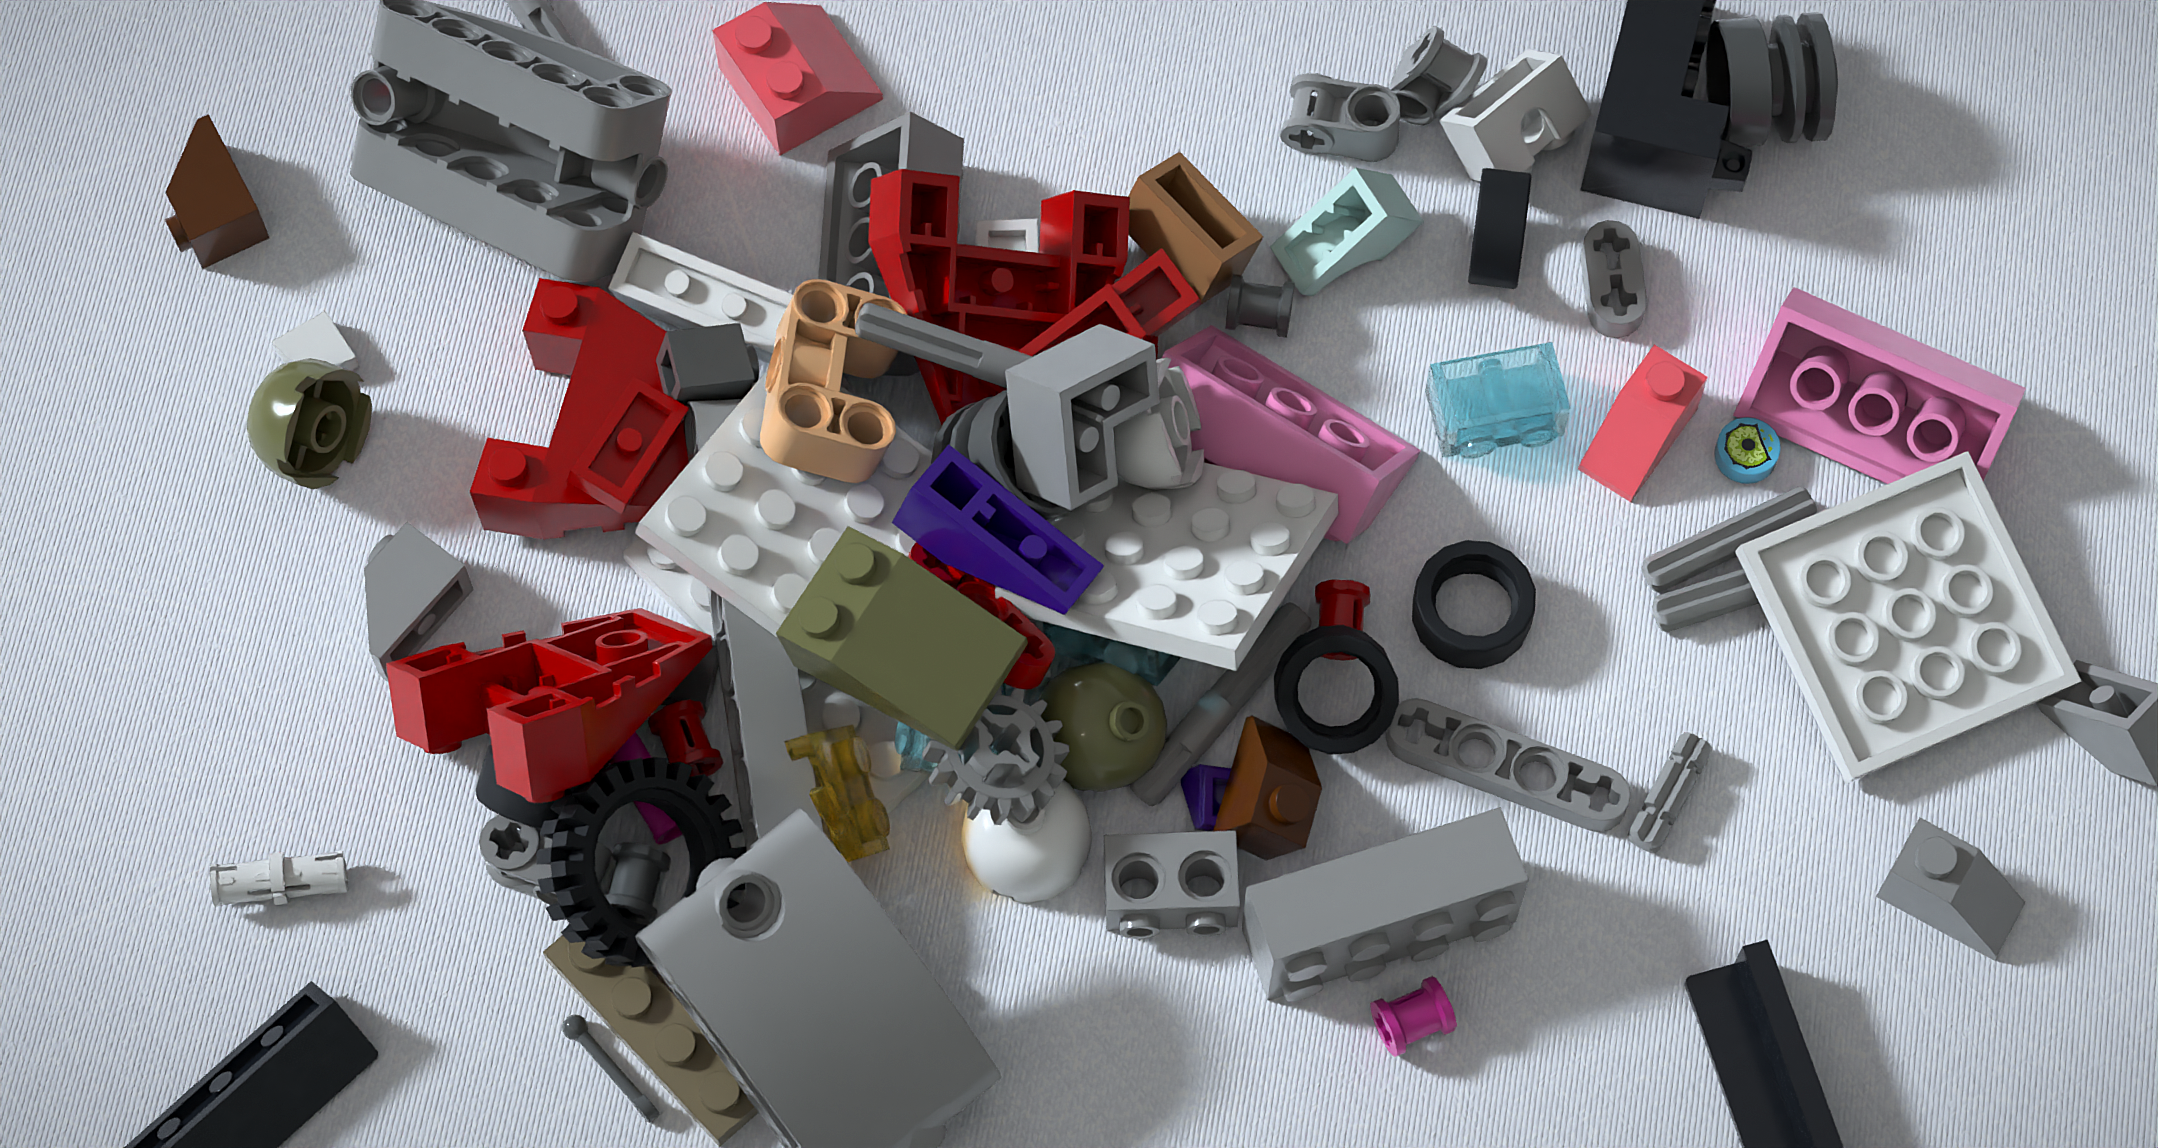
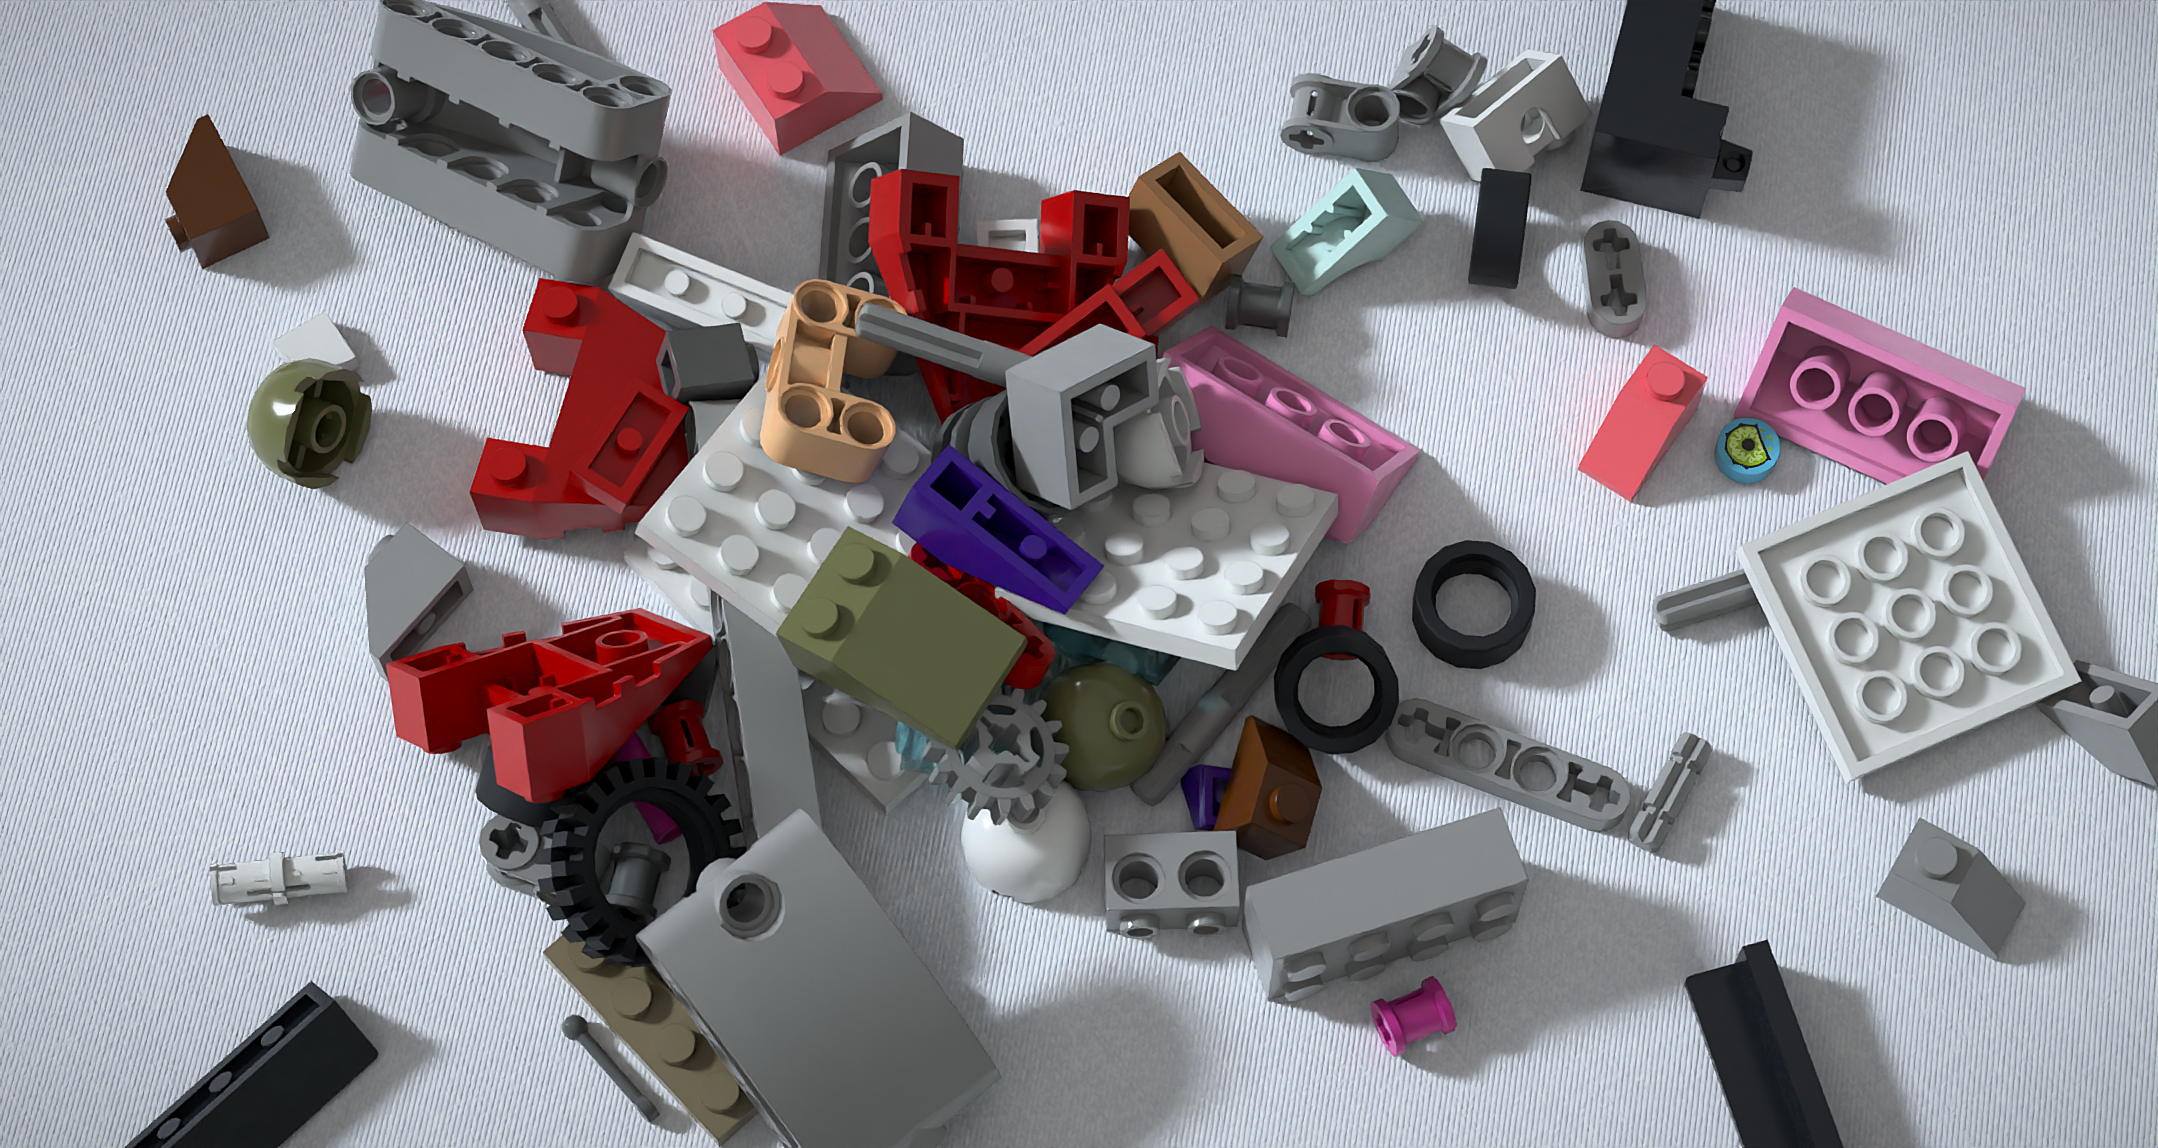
clear yellow wing [784,724,890,862] -> none
clear light blue brick [1425,342,1571,459] -> none
light grey axle [1641,487,1817,592] -> none
dark grey wheel [1705,12,1838,147] -> none

